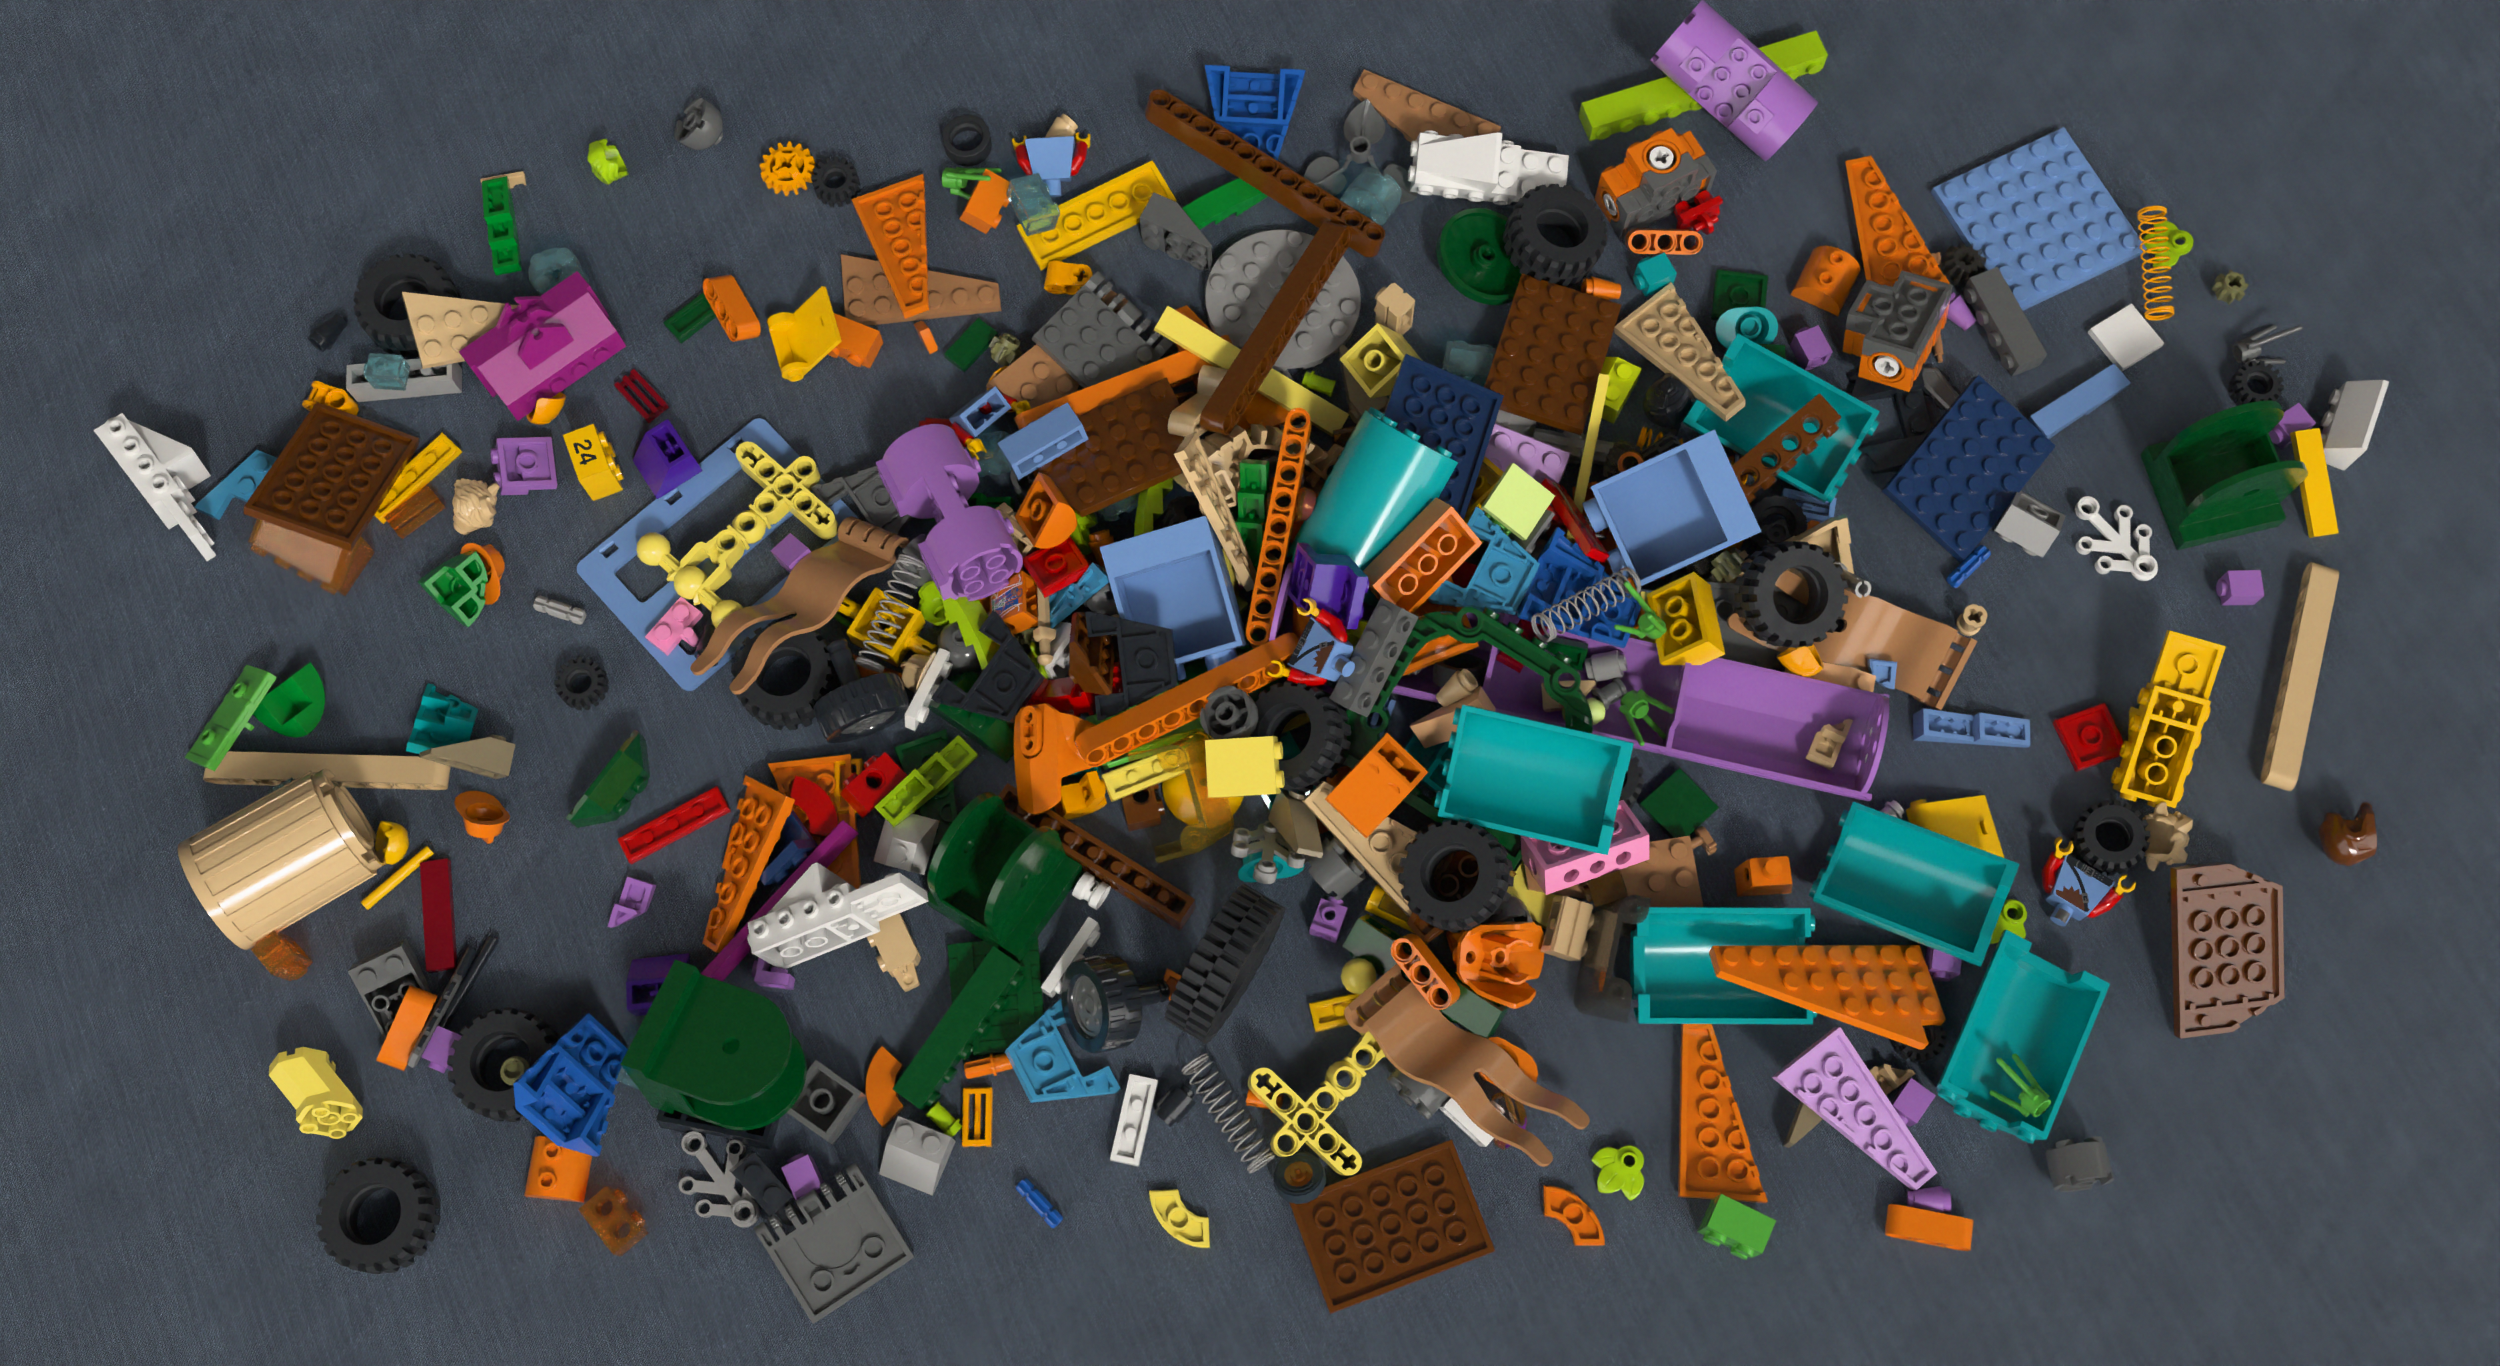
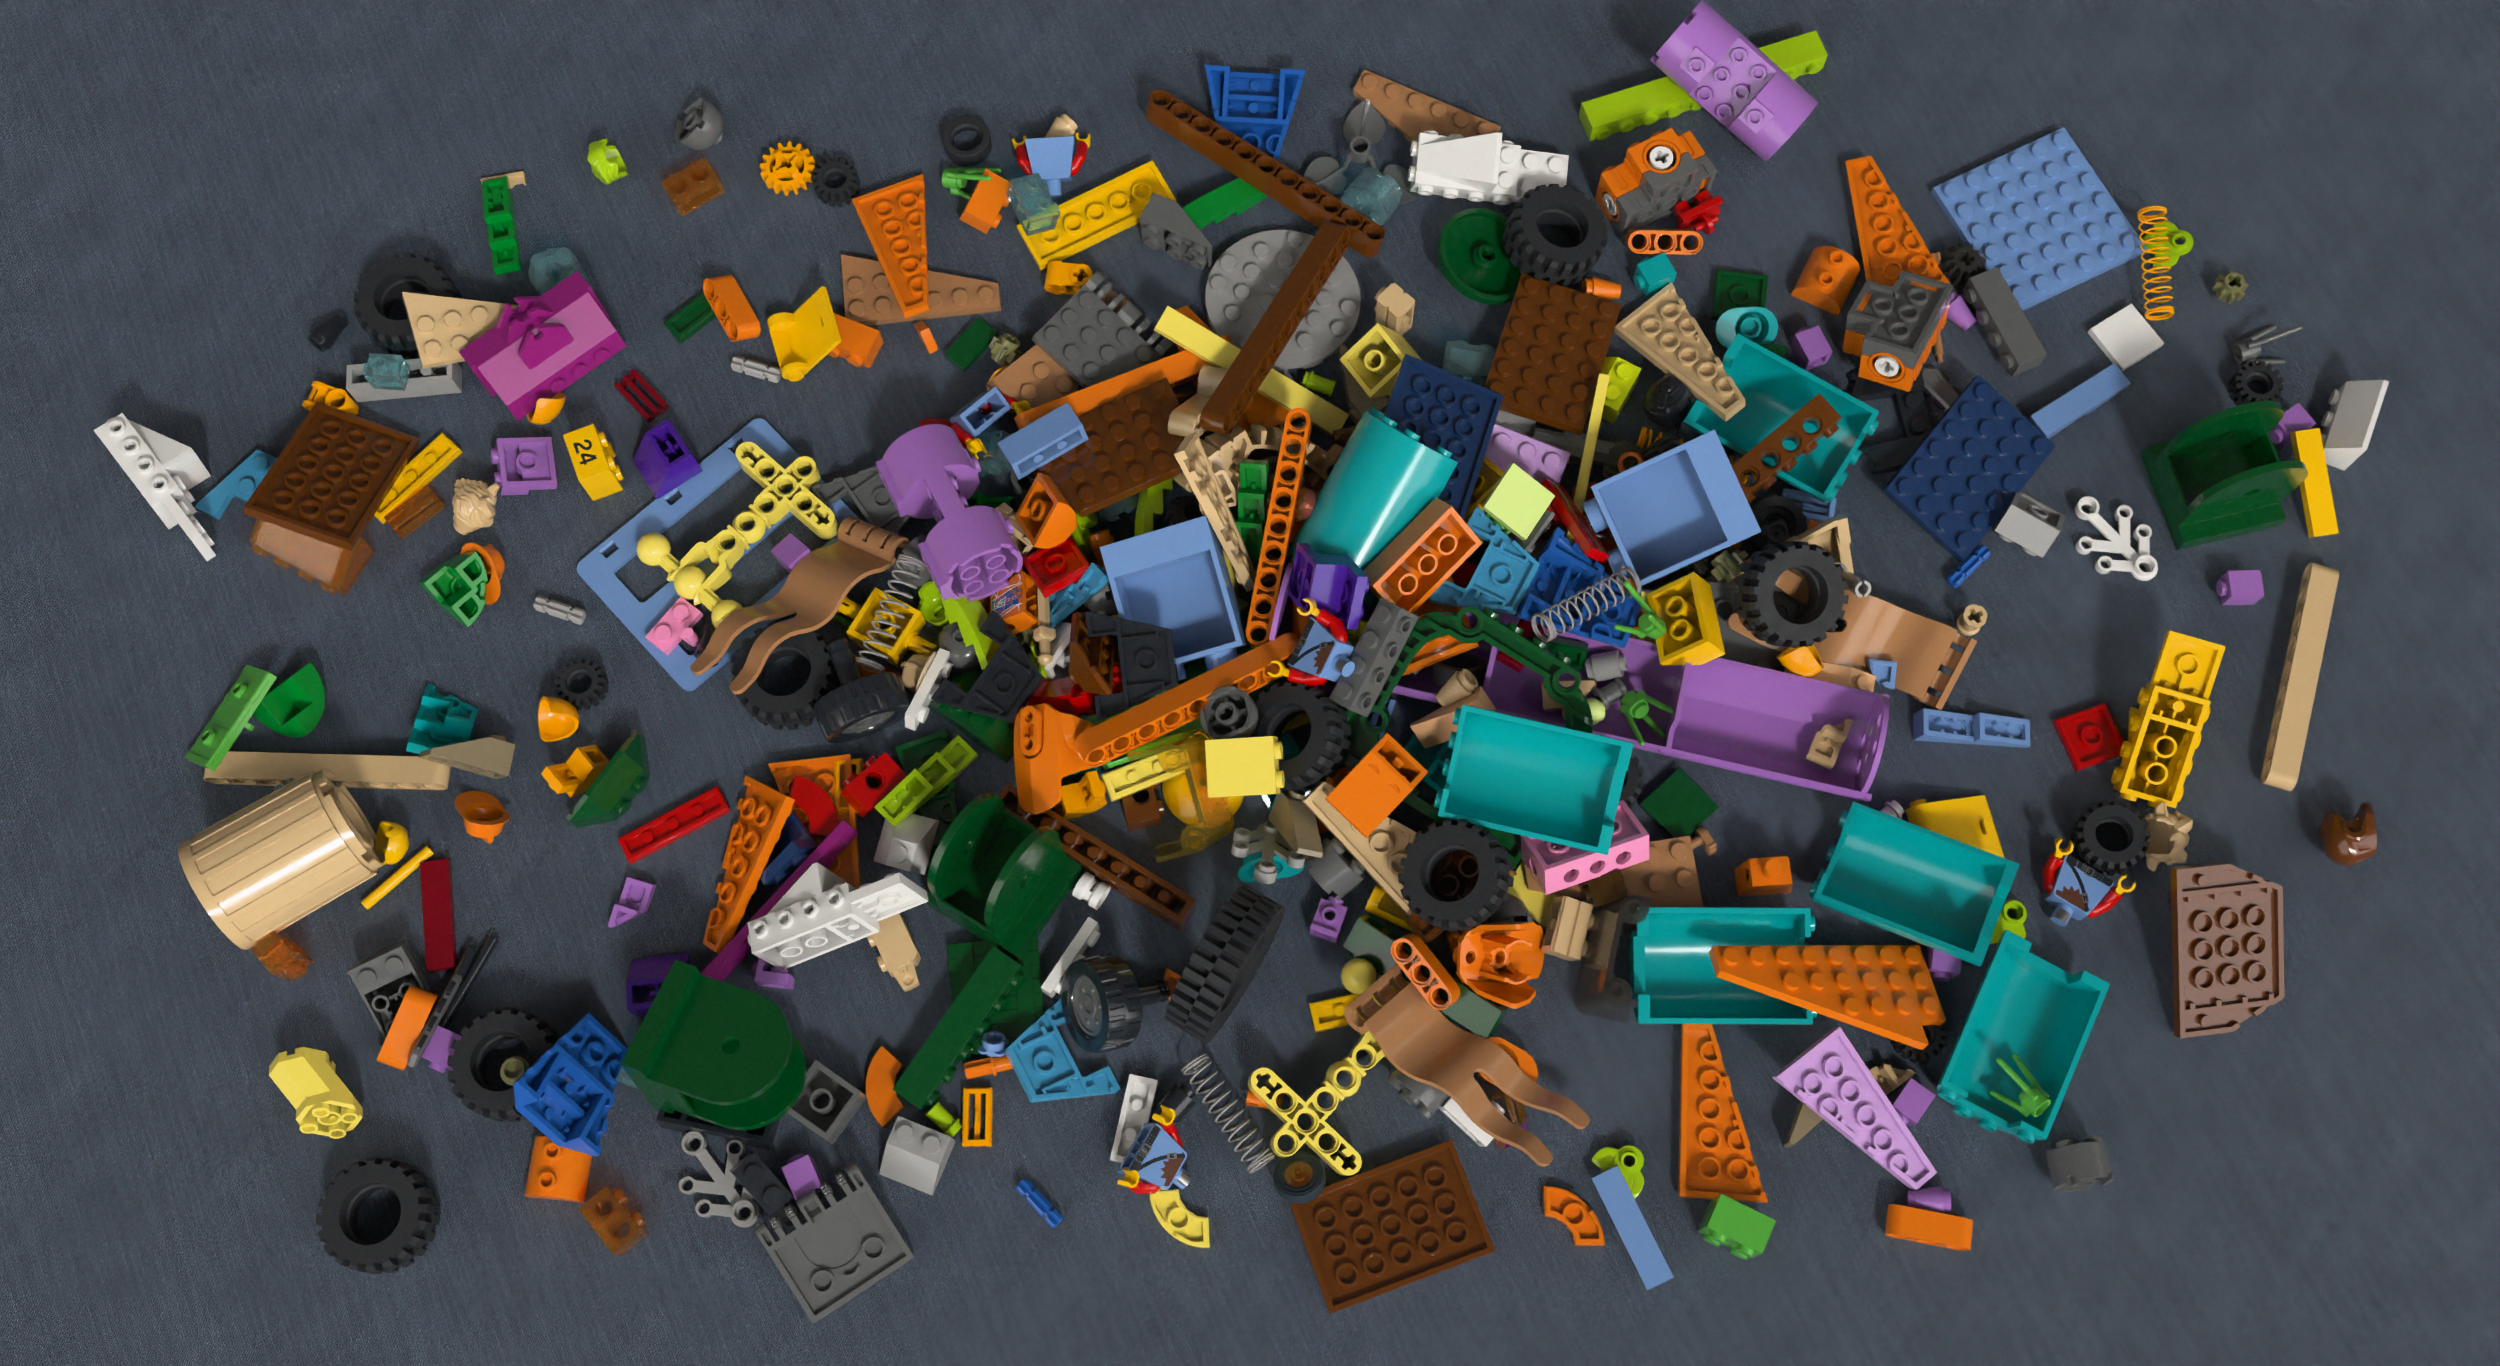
none -> light orange helmet [538,696,579,742]
none -> light orange brick [541,744,610,798]
none -> clear orange brick [660,157,725,218]
none -> light grey axle [731,356,782,383]
none -> medium blue plate [978,1031,1009,1057]
none -> torso [1117,1104,1192,1194]
none -> medium blue slope [1591,1165,1674,1290]

